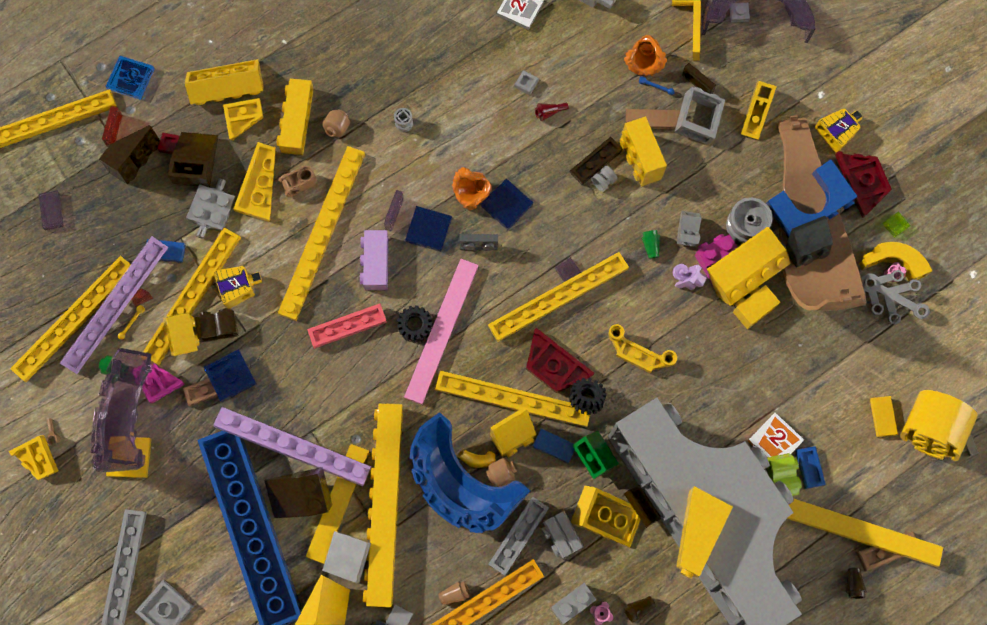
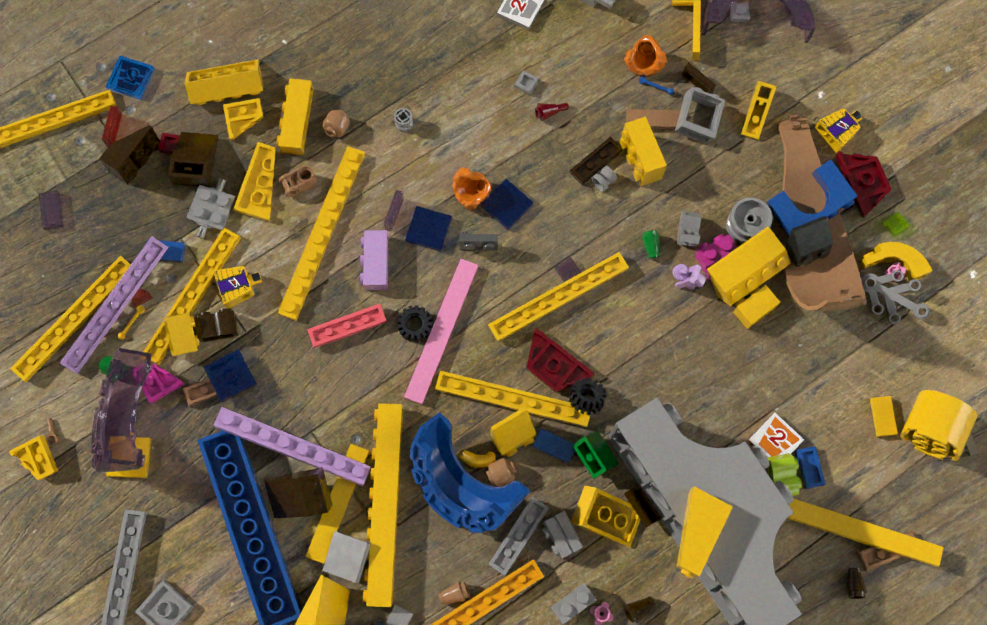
yellow plate [608,324,677,373] -> none

